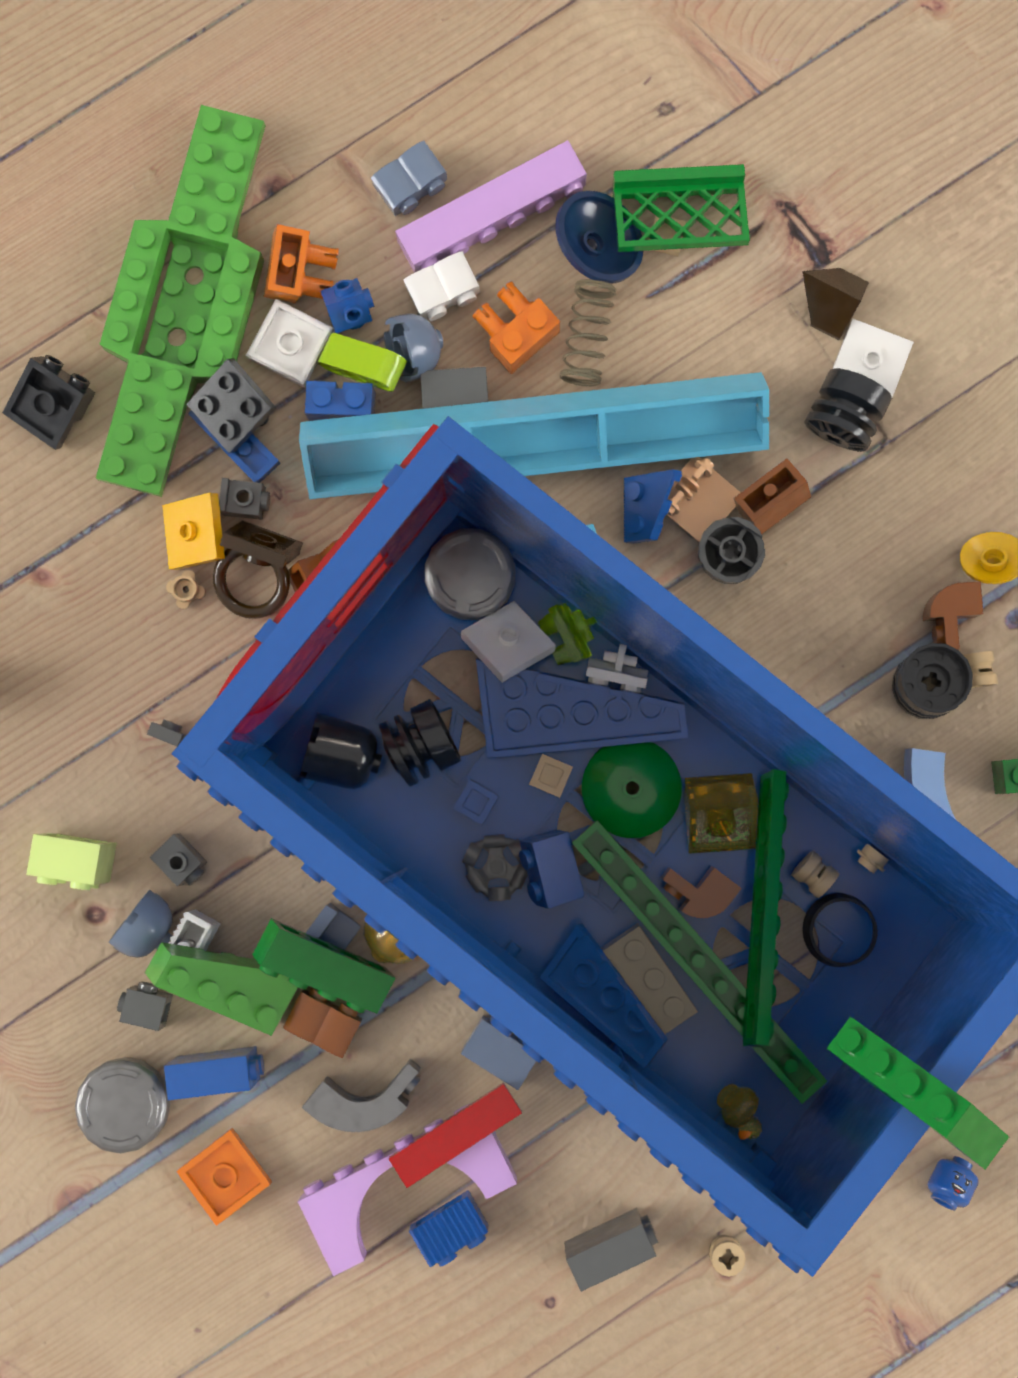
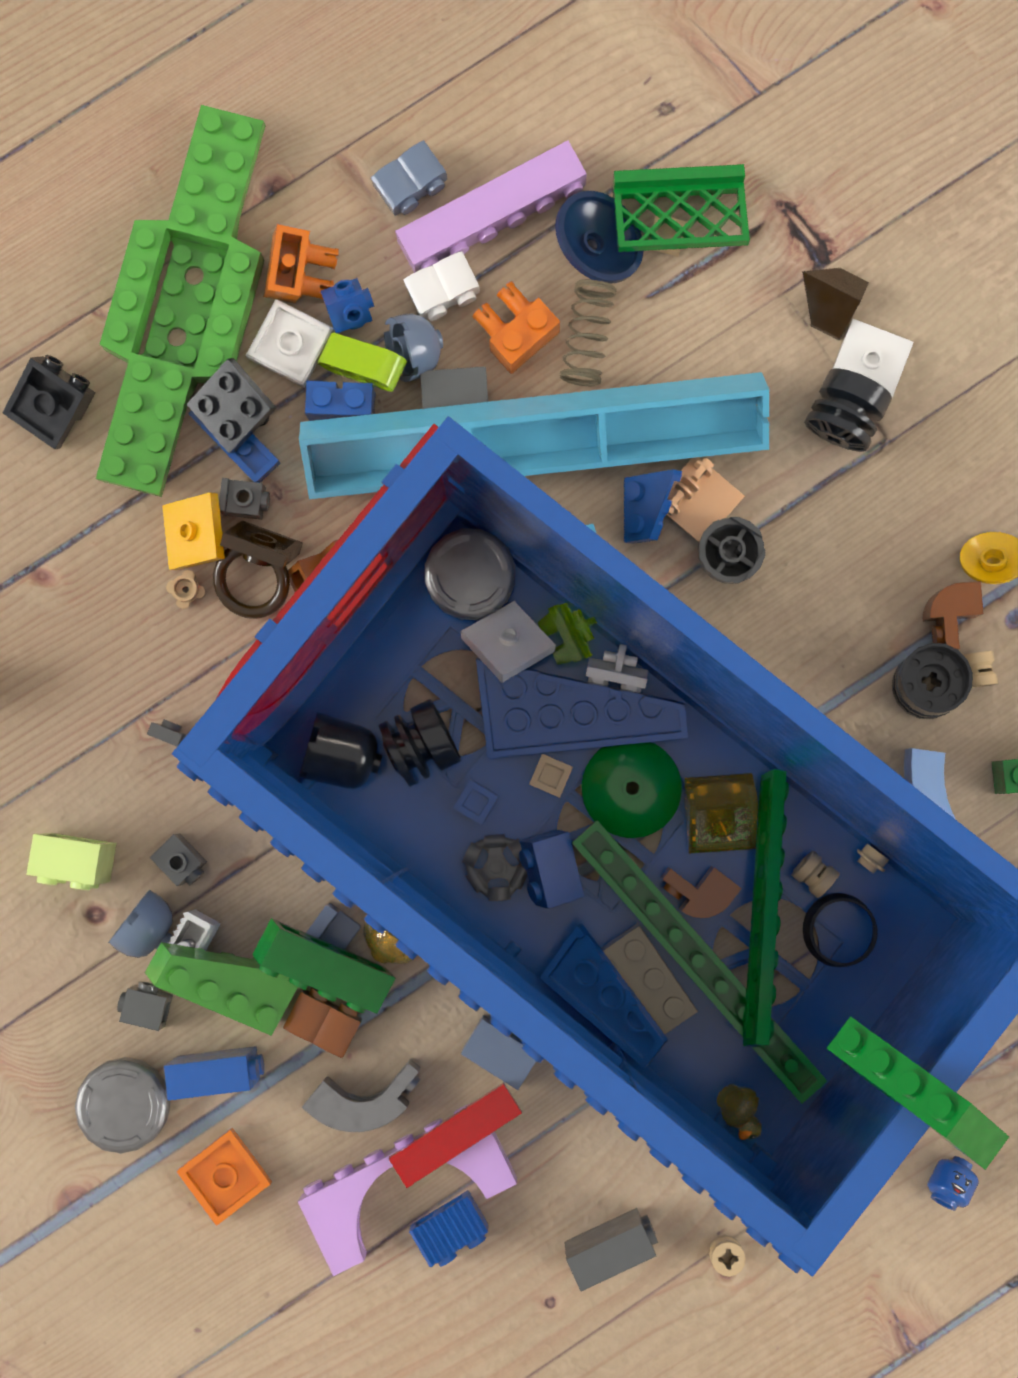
dark orange brick [734,458,811,534] -> none

